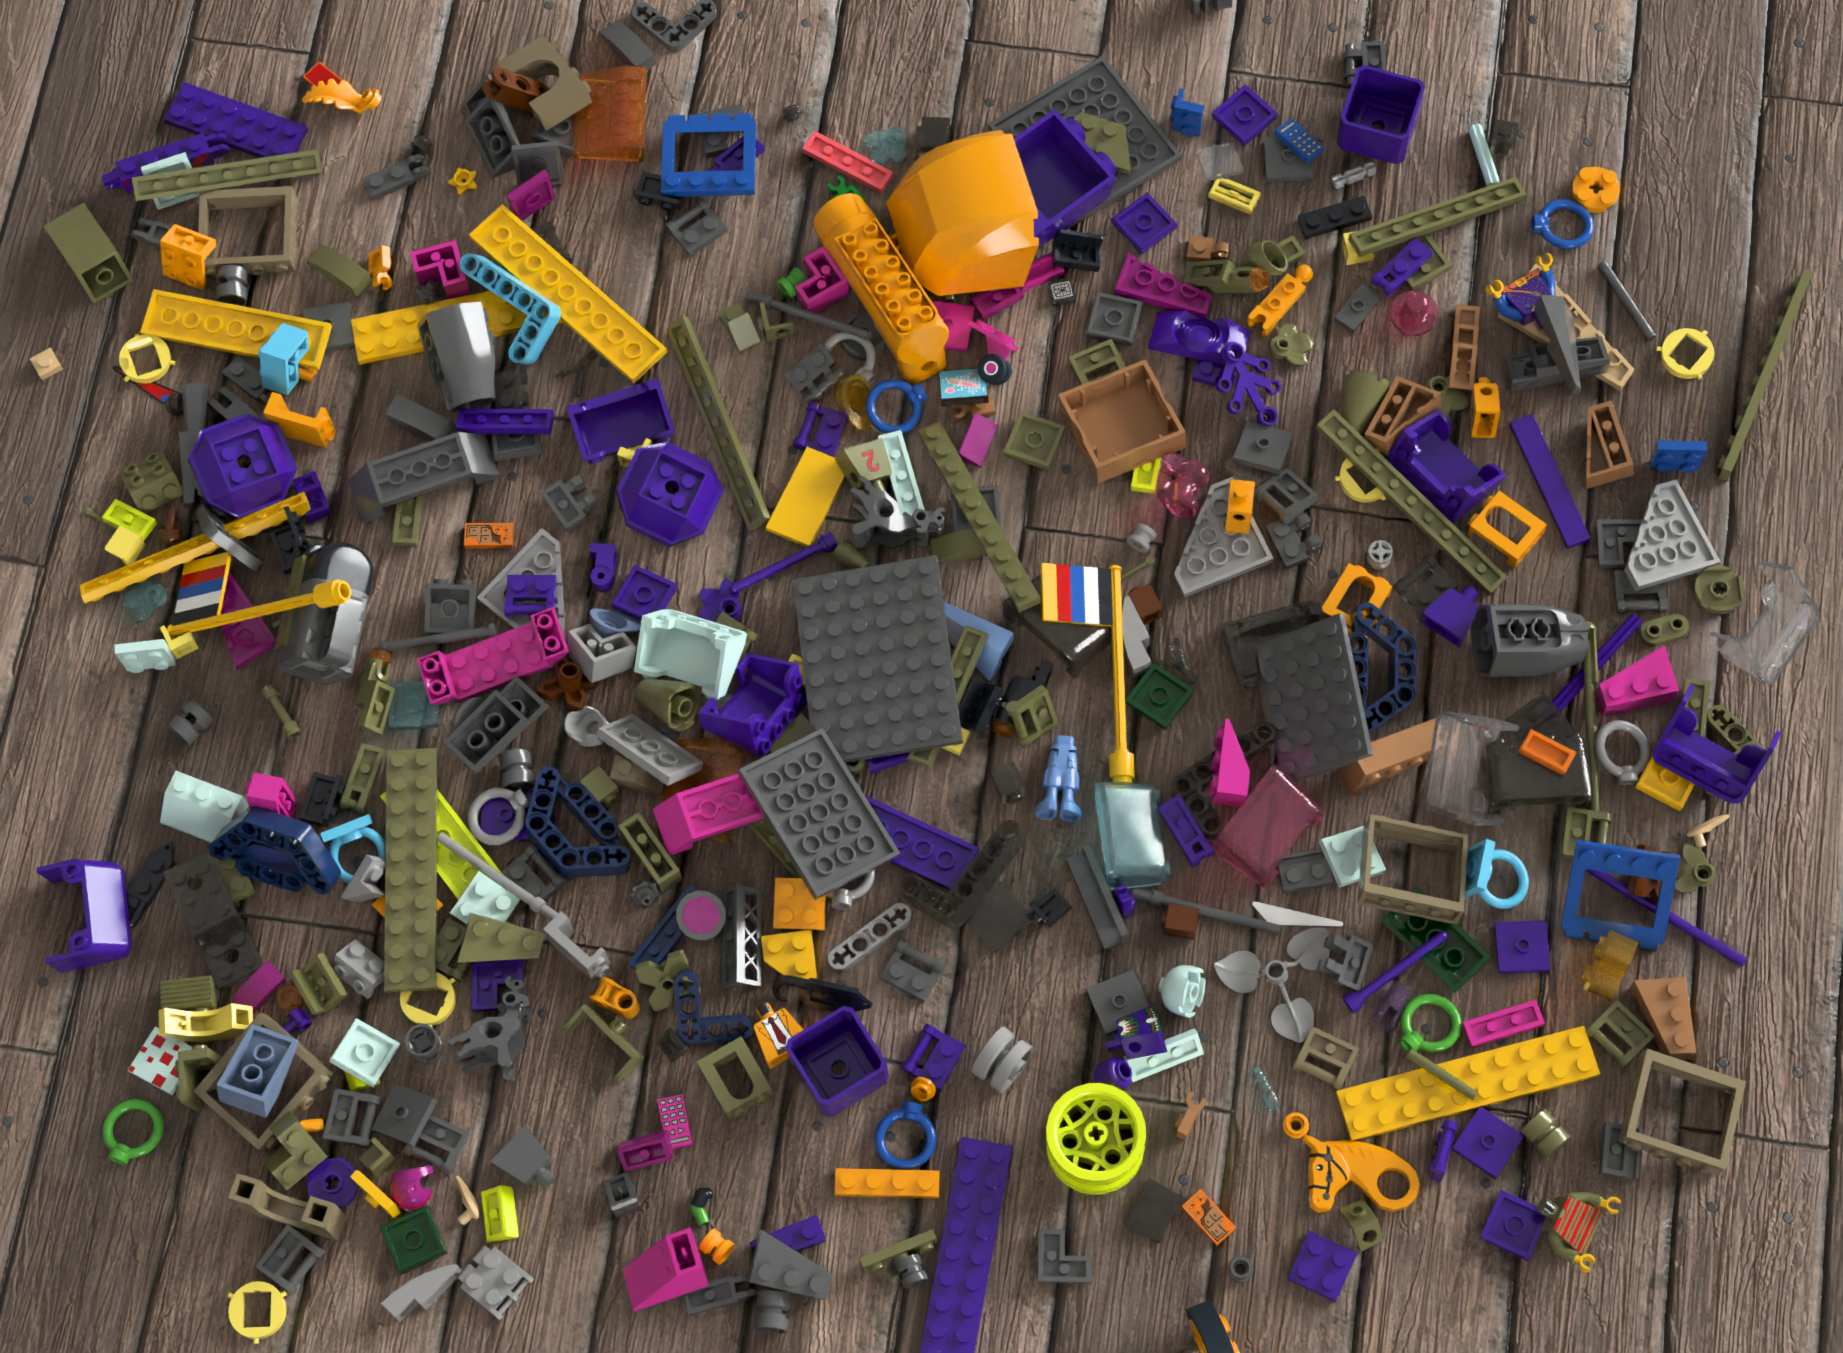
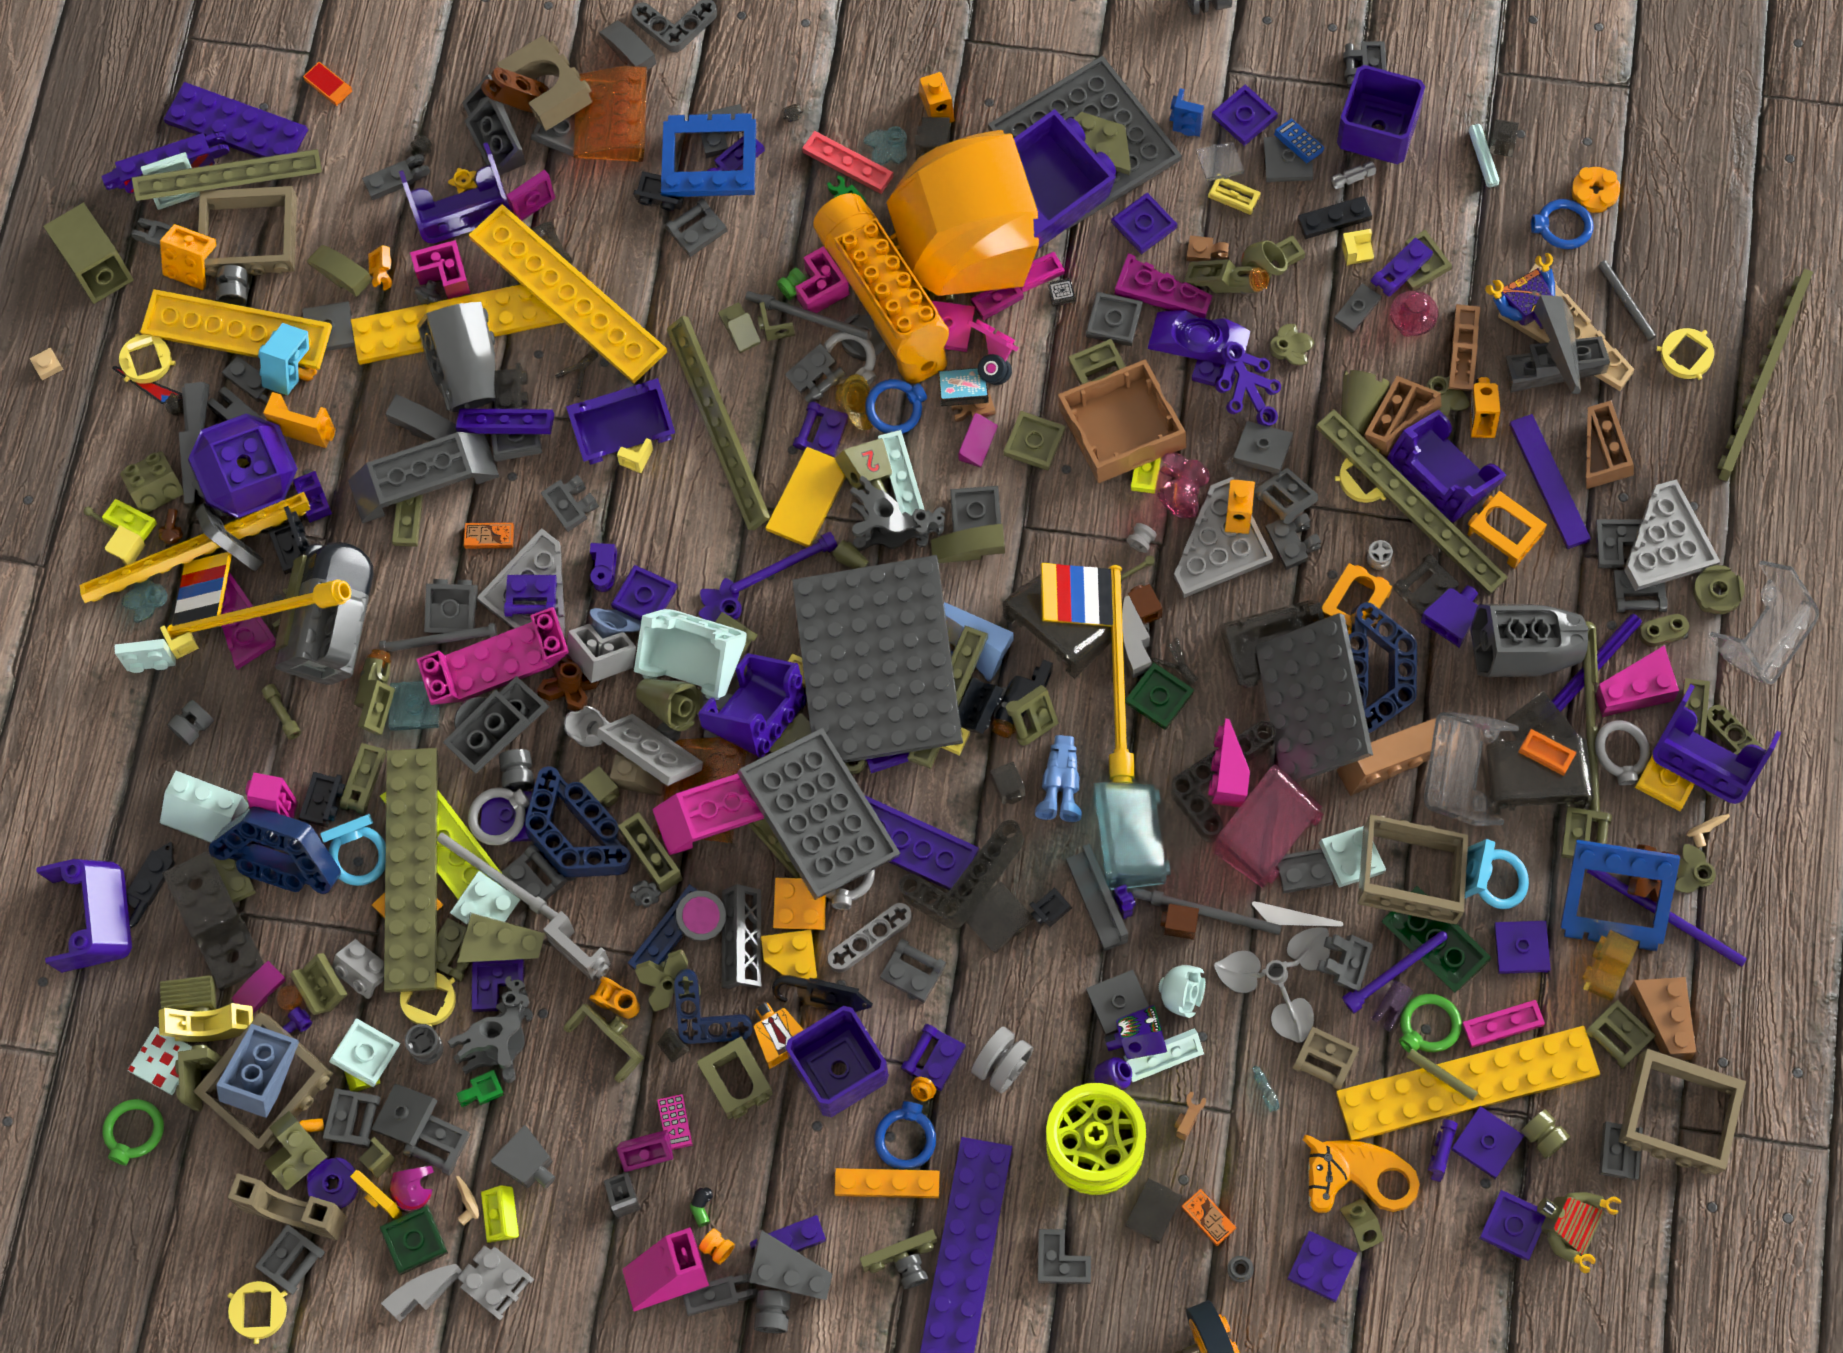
light orange plant [302,79,382,114] -> none
light grey slope [341,855,386,902] -> none
medium azure beam [460,253,561,365] -> none
dark grey plate [511,141,565,187] -> none
dark purple piece [616,442,724,547] -> none
olive plate [918,421,1041,613] -> none
black bracket [1052,229,1103,272] -> none
dark purple plate [1156,794,1214,868] -> none
light orange plate [1247,264,1313,337] -> none
light orange plate [1283,1112,1309,1139] -> none
olive plate [1348,177,1527,257] -> none
blue plate [1649,440,1707,473] -> none
none -> dark purple windscreen [399,142,510,244]
none -> green plate [456,1070,504,1107]
none -> light orange torso [919,72,955,128]

